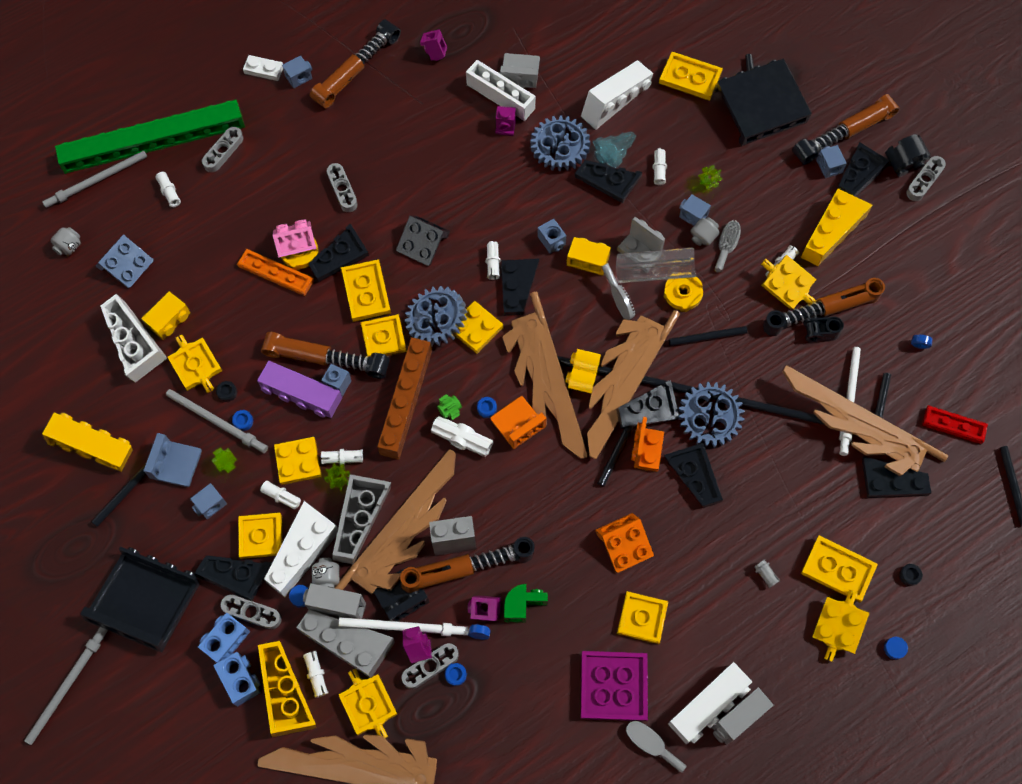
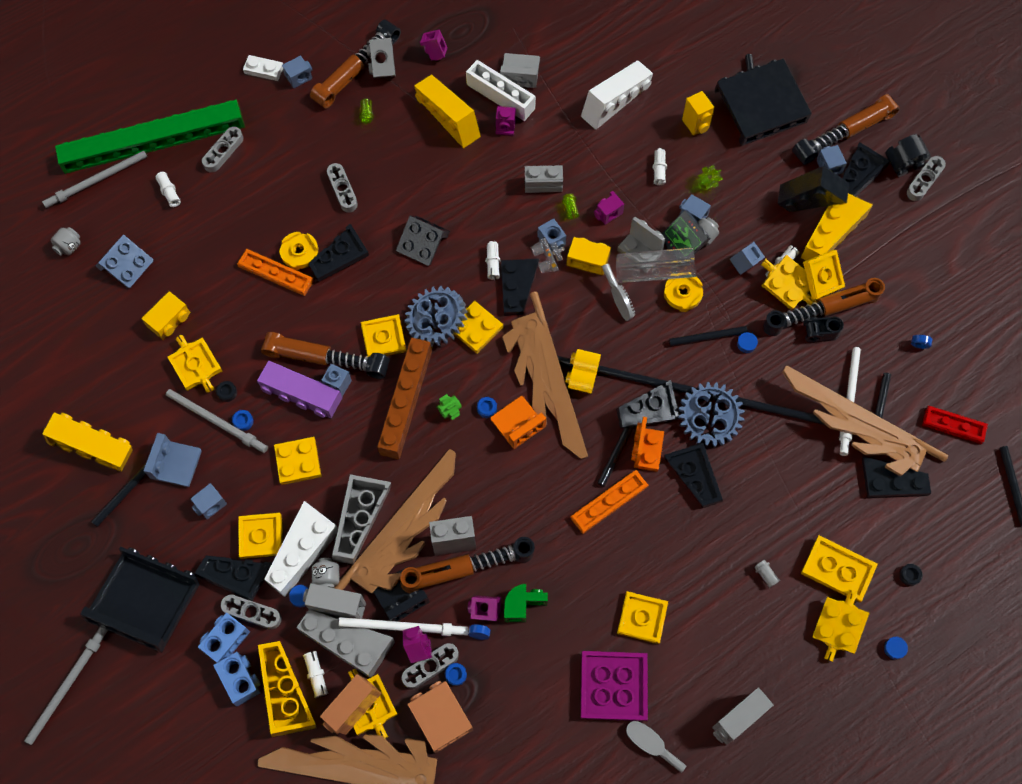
white wedge [100,294,167,383] -> none
clear neon green gear [212,447,237,473] -> none
white axle [260,481,301,509] -> none
bright pink bracket [273,219,316,257] -> none
white pin [321,449,363,465] -> none
clear neon green gear [324,463,350,490] -> none
yellow plate [341,259,391,322] -> none
white piece [431,416,493,457] -> none
sand blue gear [530,115,590,171] -> none
black wing [575,160,642,203] -> none
medium nougat animal [587,310,680,460] -> none
clear light blue rock [593,132,636,168] -> none
orange bracket [595,513,654,573] -> none
yellow plate [659,52,723,101] -> none
white brick [668,662,752,744] -> none
light grey piece [714,220,741,272] -> none
none -> nougat brick [320,674,382,735]
none -> clear neon green pin [359,99,374,123]
none -> light grey brick [367,38,396,79]
none -> nougat brick [408,681,473,754]
none -> yellow wedge [414,74,481,149]
none -> light grey brick [525,165,563,193]
none -> clear hips [530,238,565,273]
none -> clear neon green pin [562,194,579,219]
none -> orange tile [570,470,649,534]
none -> magenta brick [594,191,624,225]
none -> tile [662,210,711,265]
none -> yellow brick [682,91,714,136]
none -> sand blue brick [730,242,765,275]
none -> blue tile [737,332,758,353]
none -> black wedge [777,166,849,212]
none -> yellow tile [803,250,845,299]

